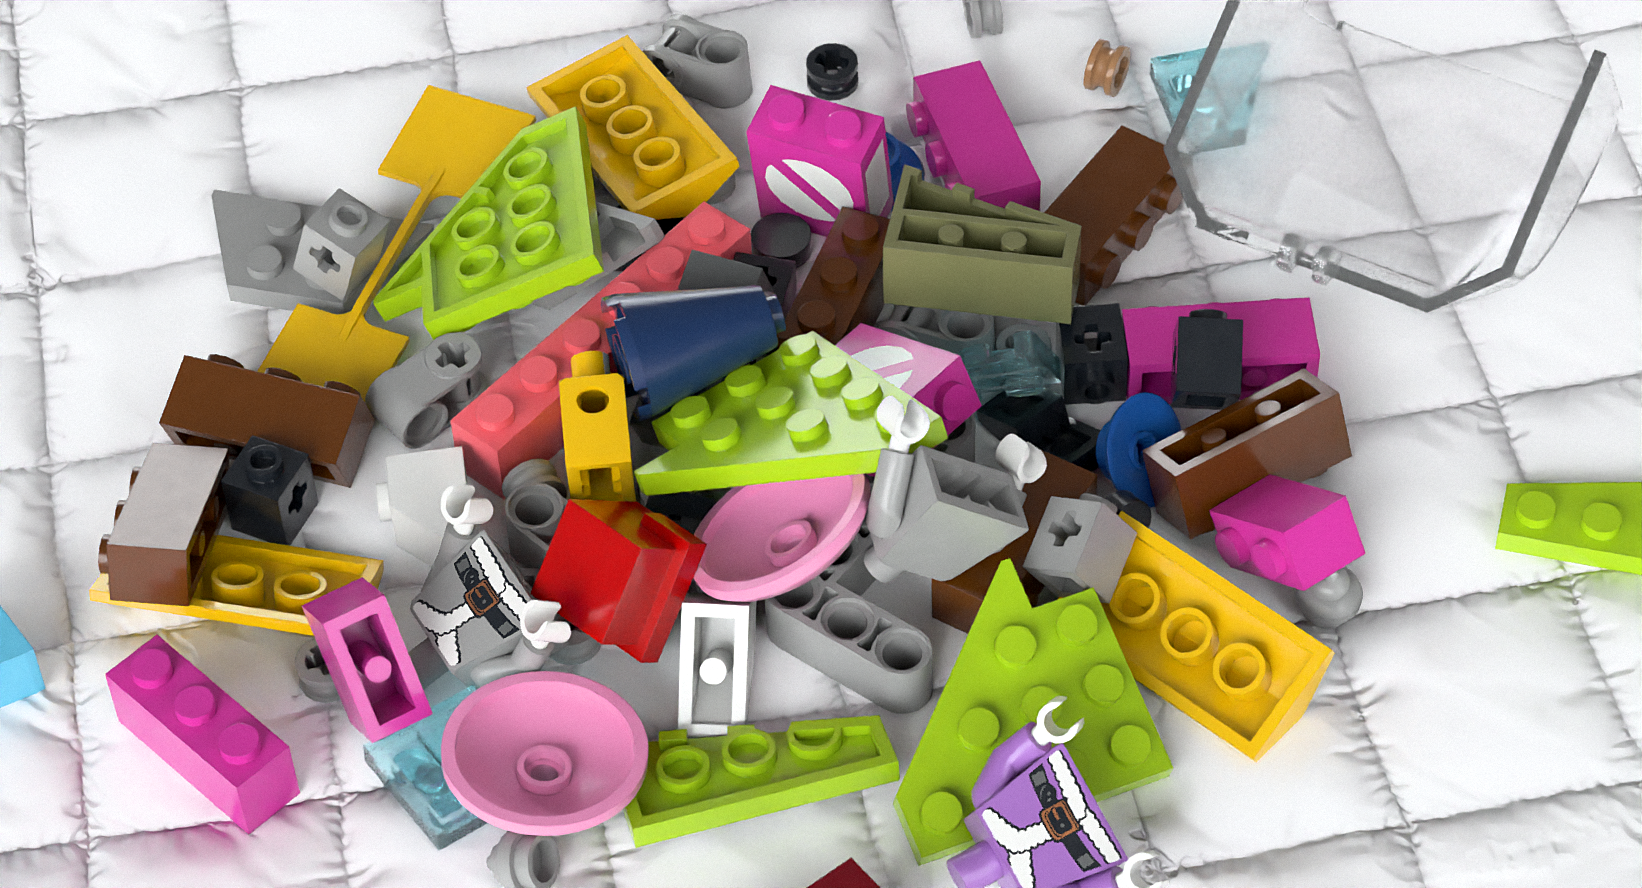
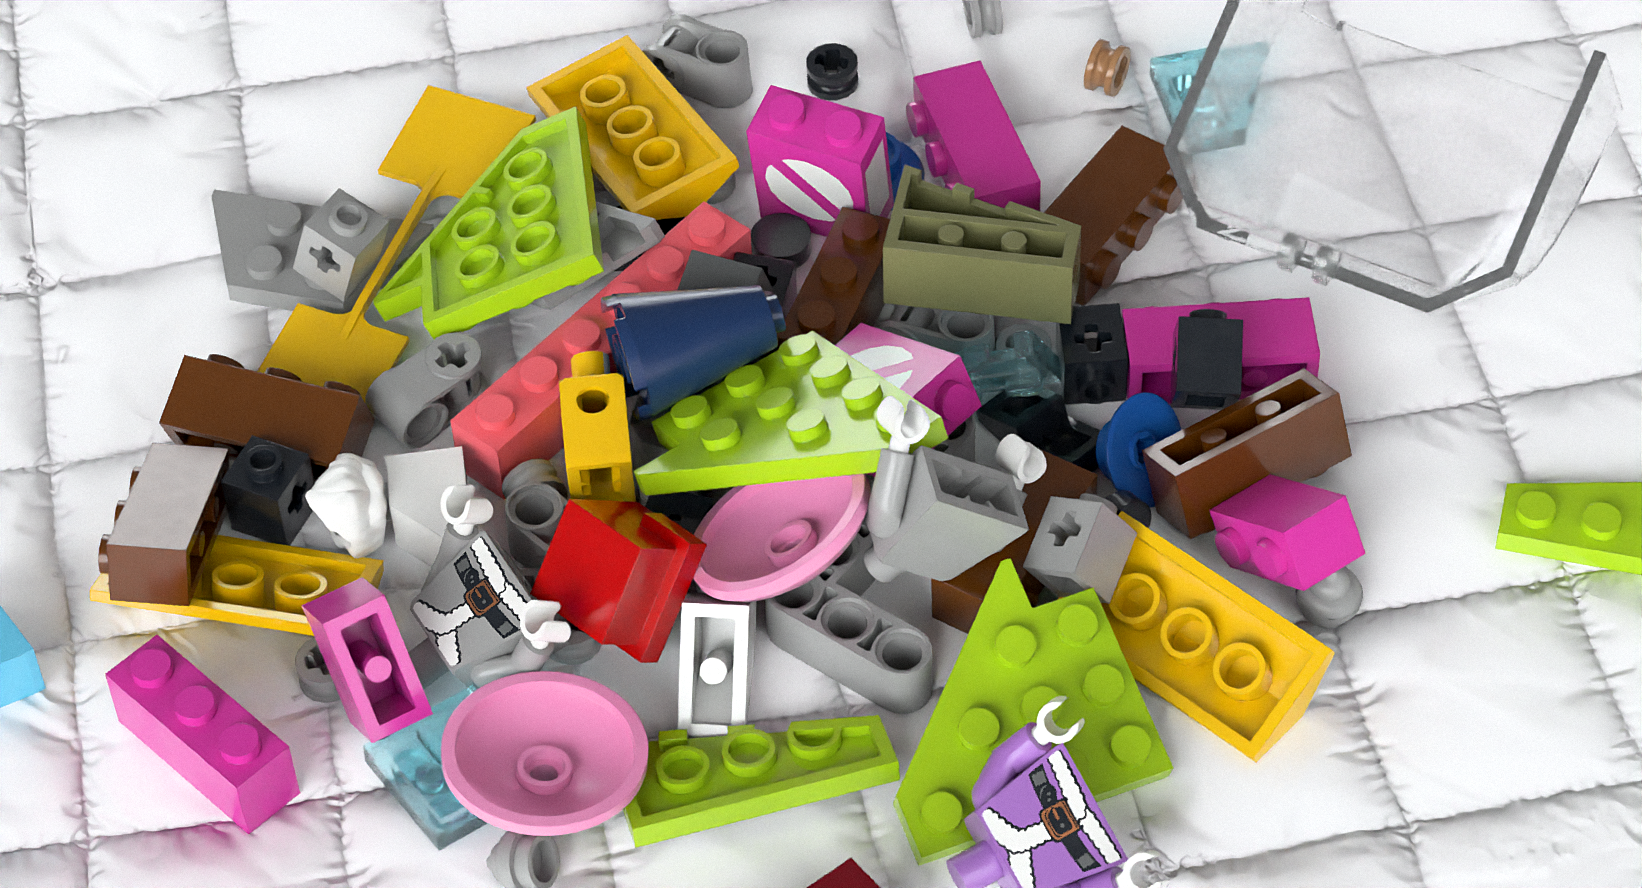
none -> white piece [305,453,388,558]

